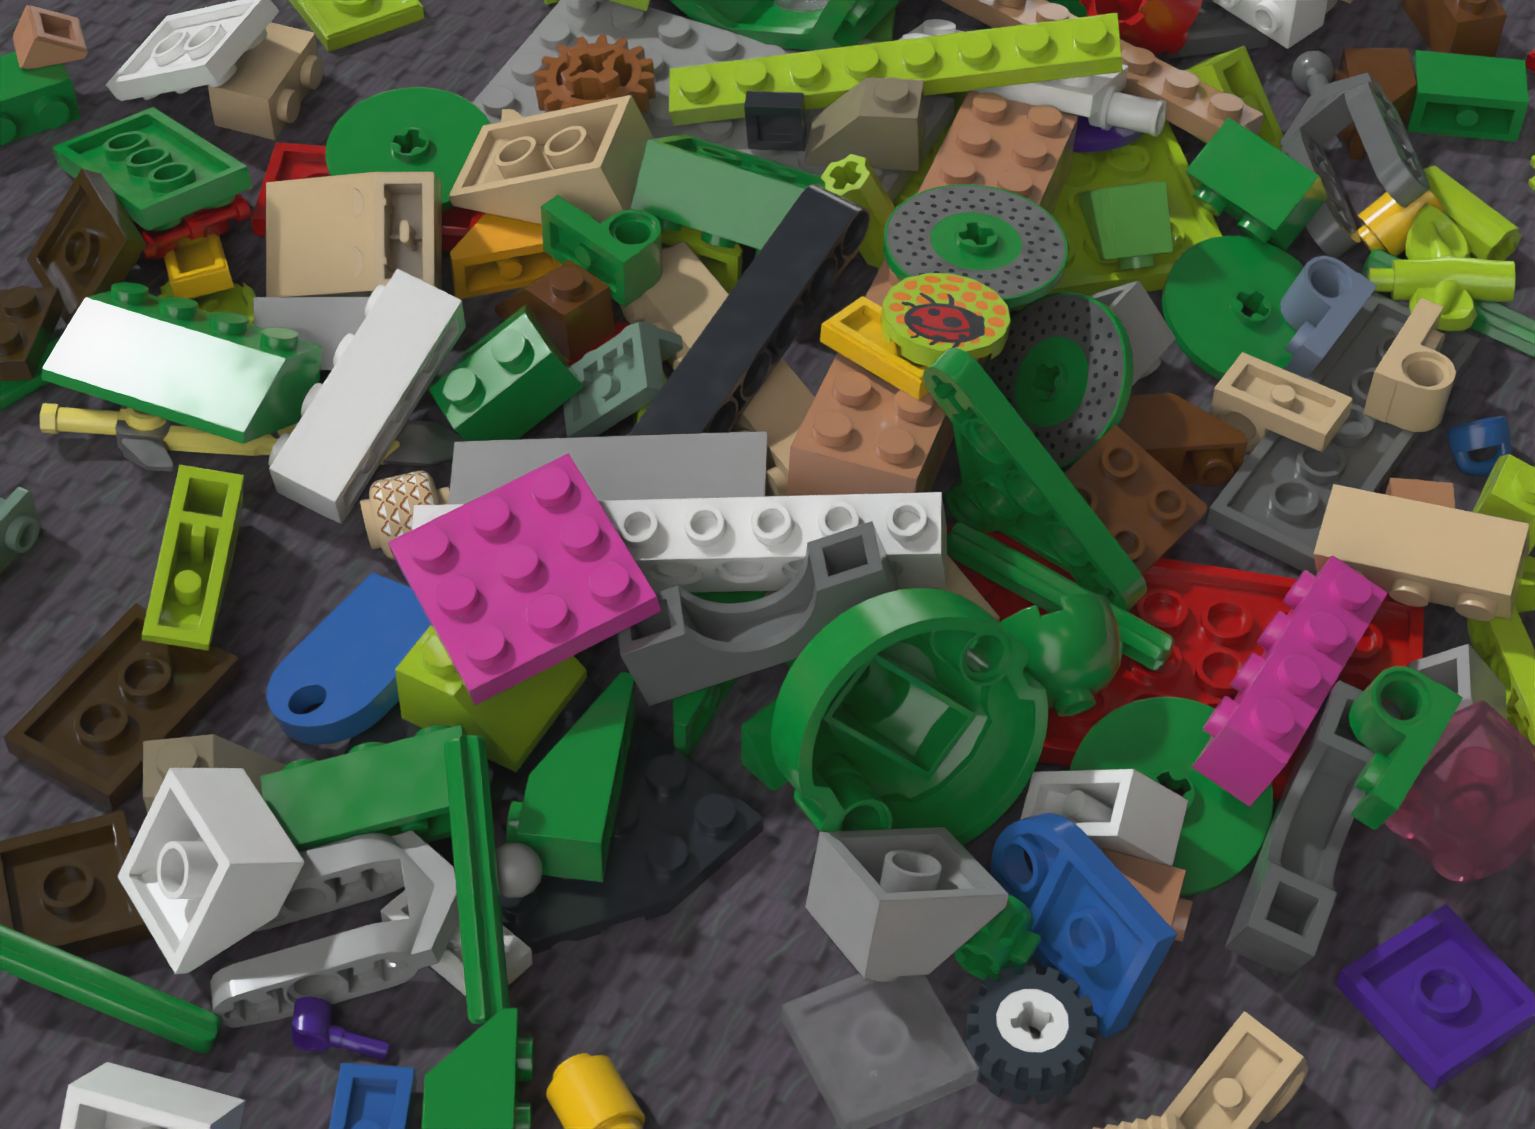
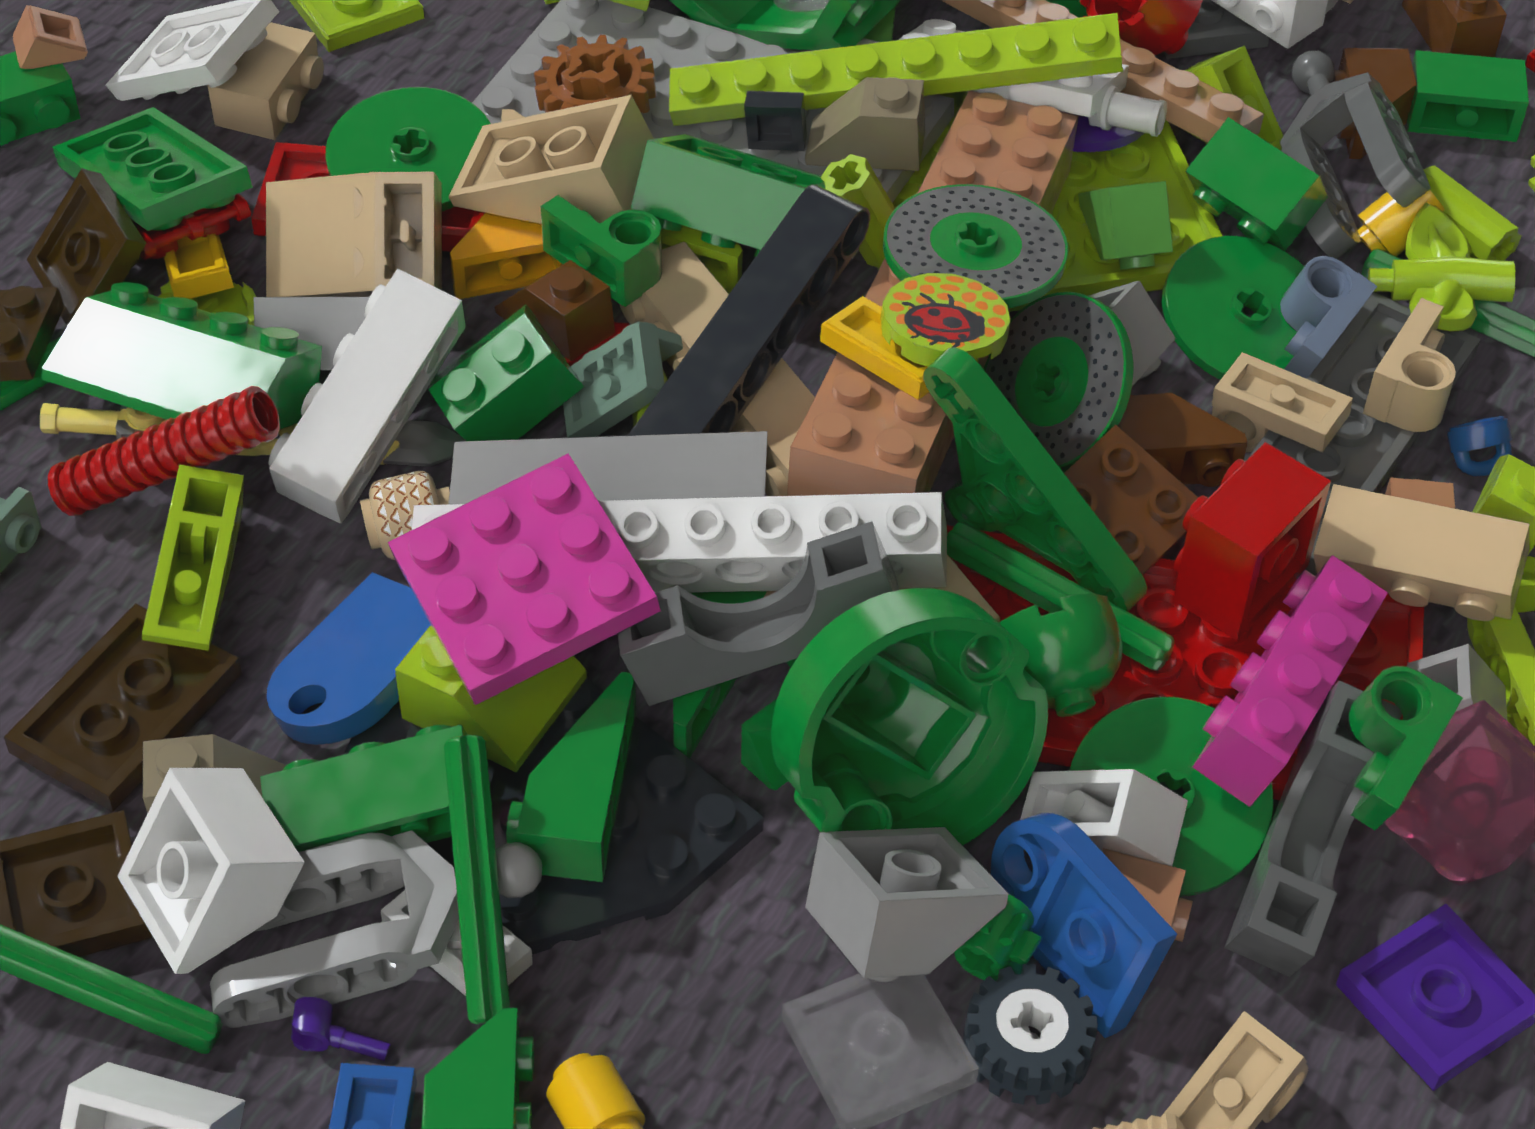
none -> red piece [48,386,280,516]
none -> red brick [1173,442,1331,640]

